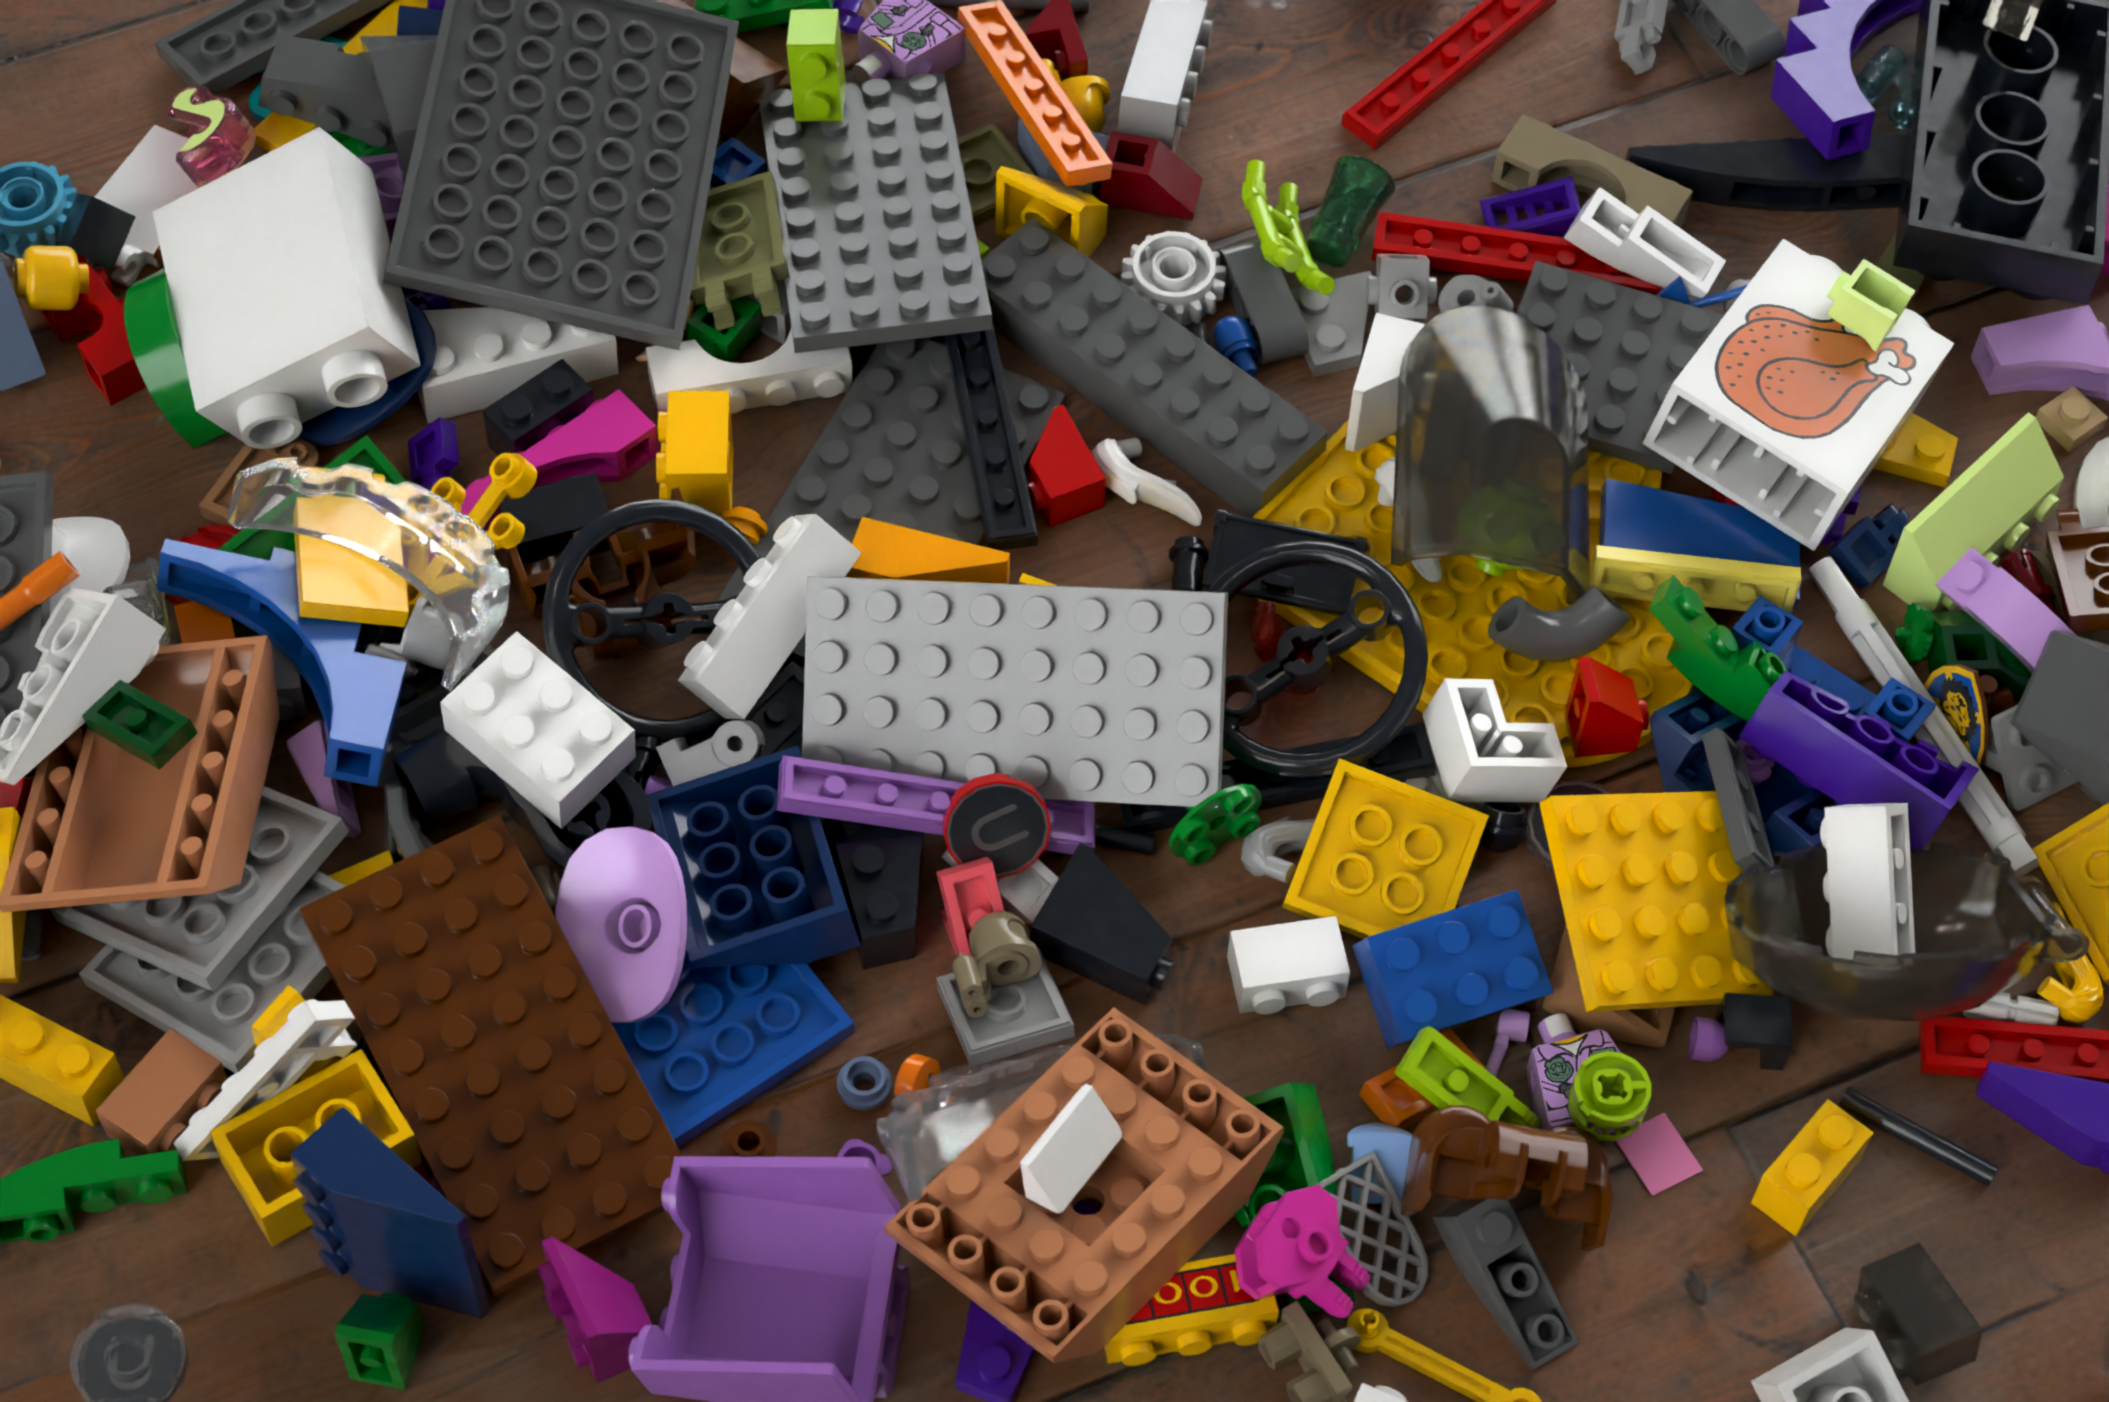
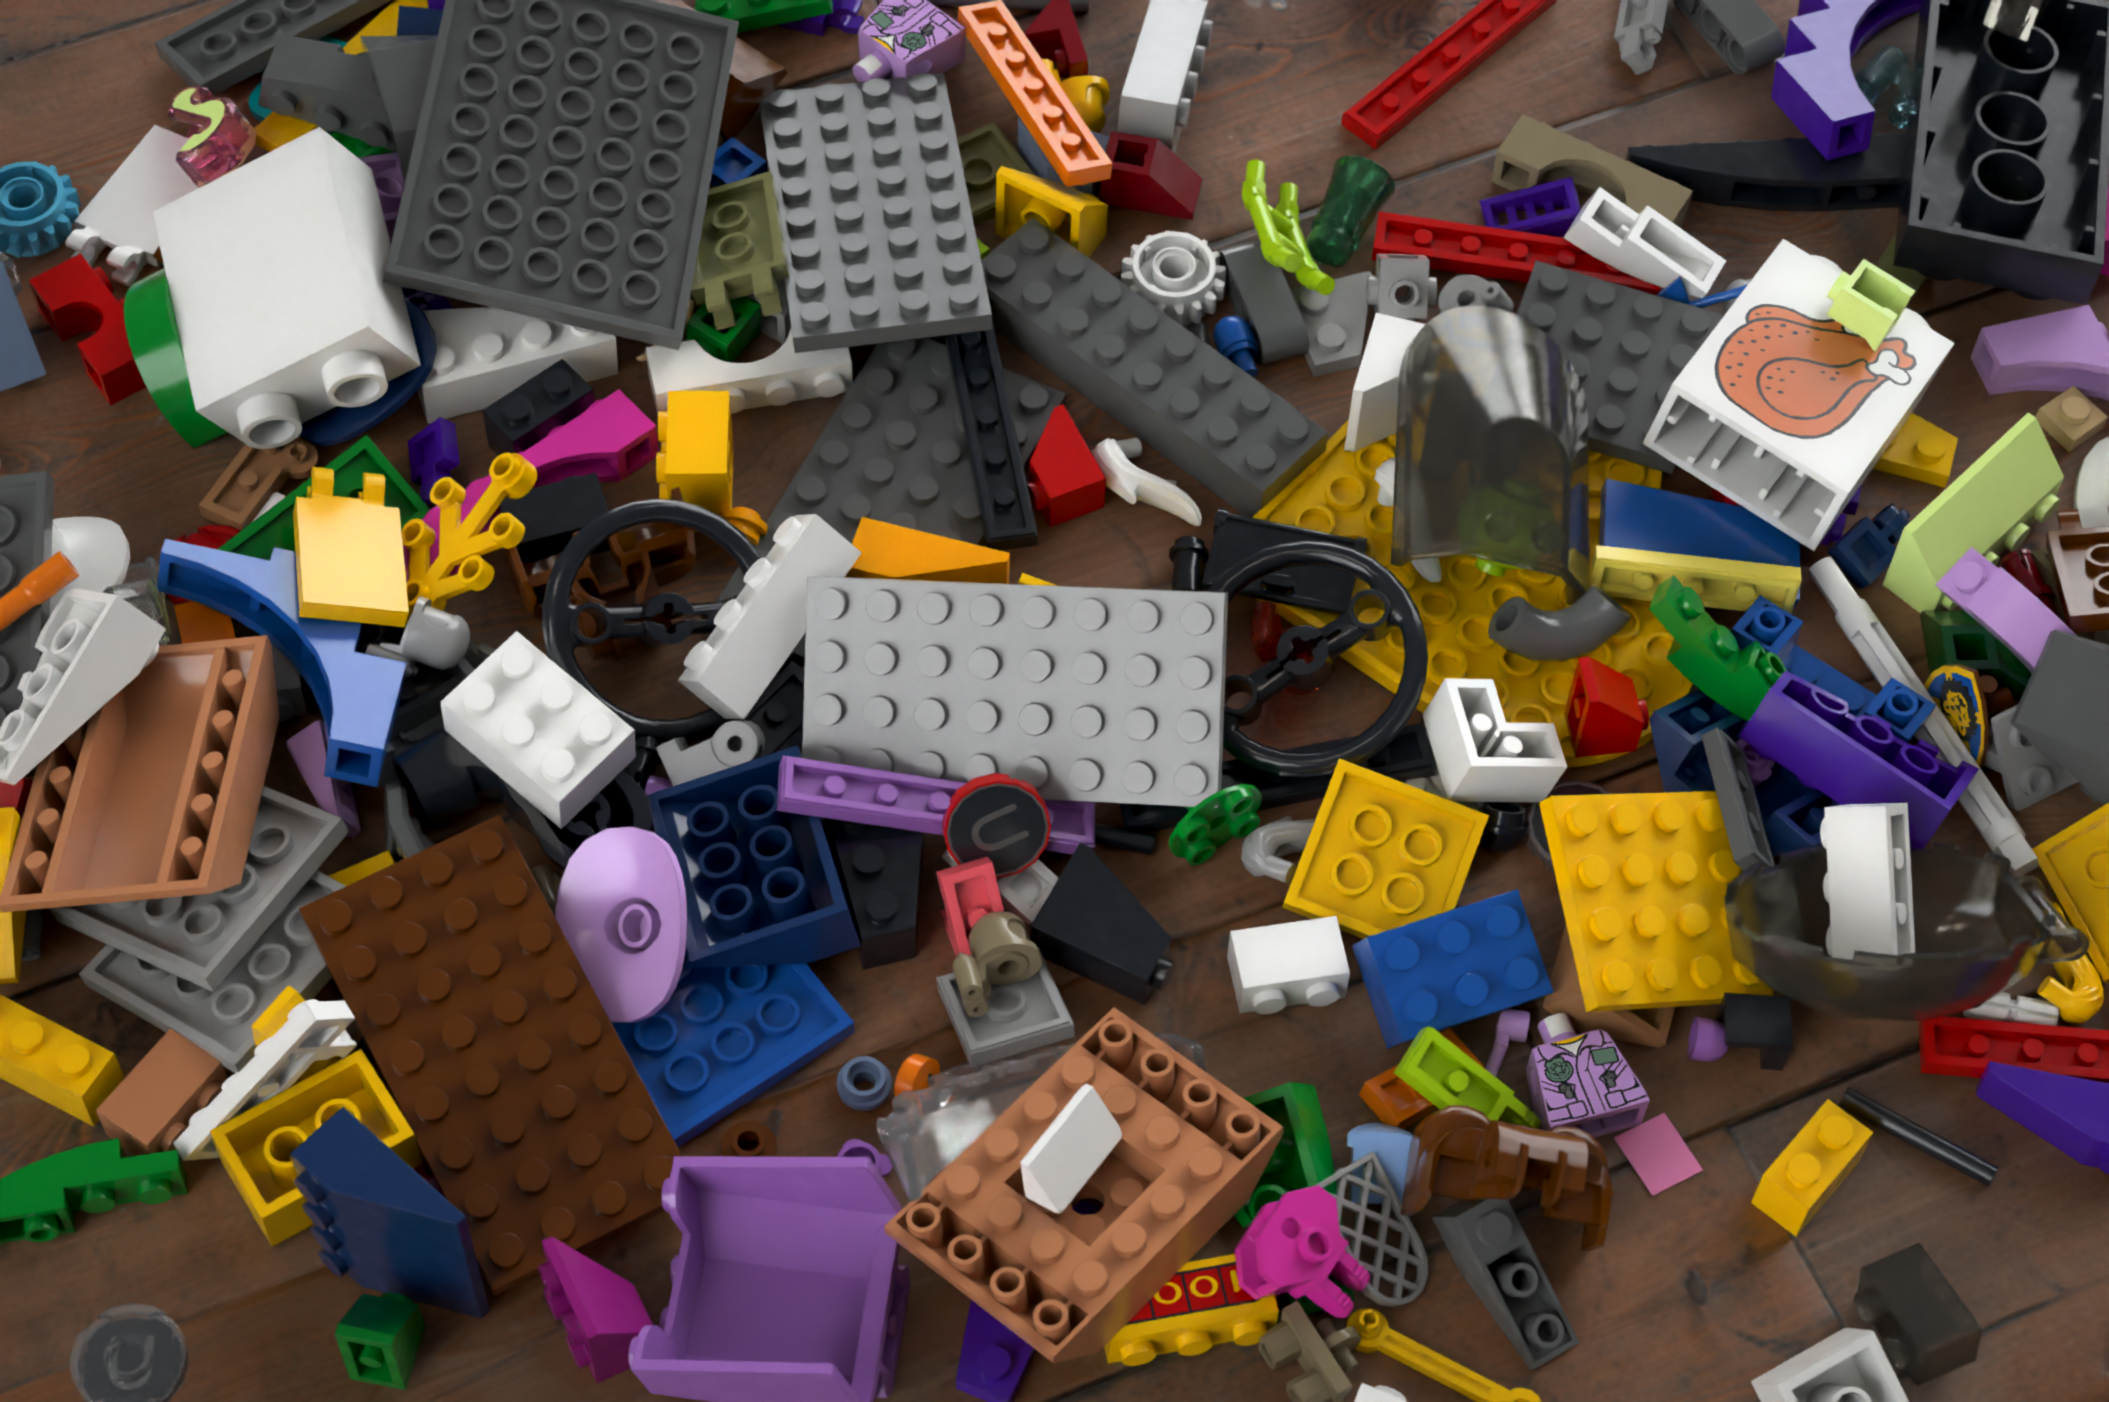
yellow head [14,246,89,311] -> none
black panel [55,193,136,269] -> none
dark green plate [82,680,198,770] -> none
clear windscreen [227,457,510,691] -> none
lime brick [786,9,846,121] -> none
lime wheel [1568,1051,1652,1142] -> none
green plant [1895,602,1934,666] -> none

